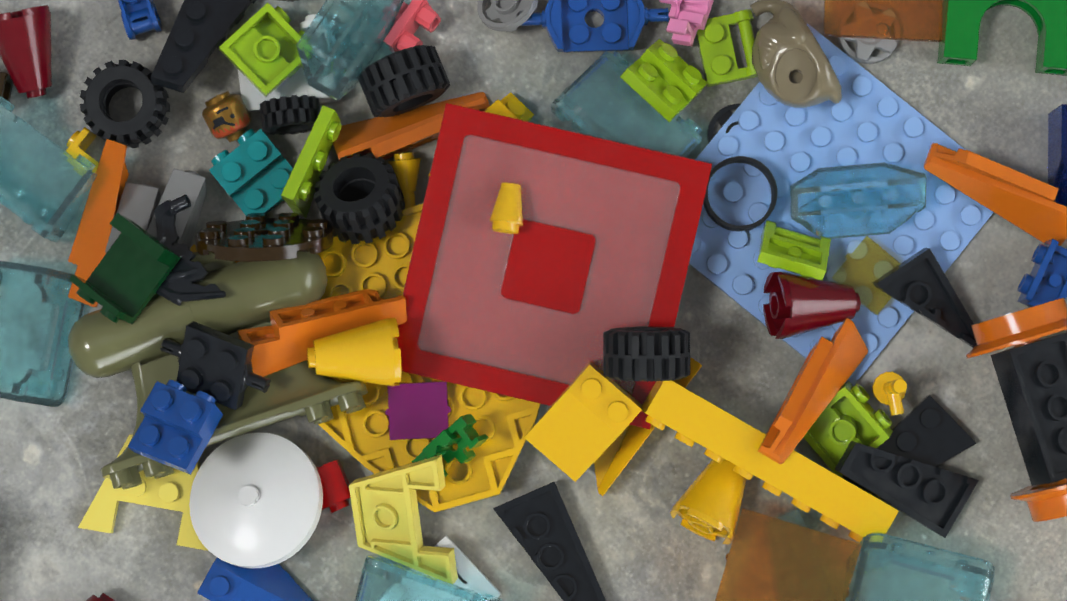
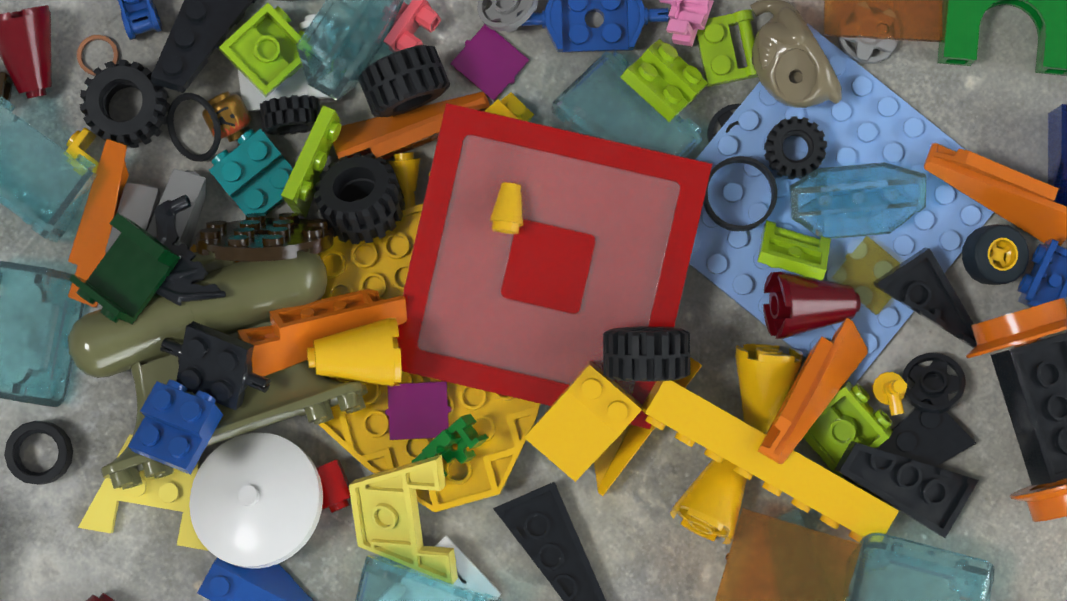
none -> black tyre [4,421,73,485]
none -> nougat piece [77,35,119,76]
none -> black tyre [167,93,221,162]
none -> magenta piece [450,24,529,101]
none -> yellow cone [735,344,803,434]
none -> black tyre [764,116,827,180]
none -> black wheel [902,353,966,414]
none -> black wheel [962,224,1029,285]

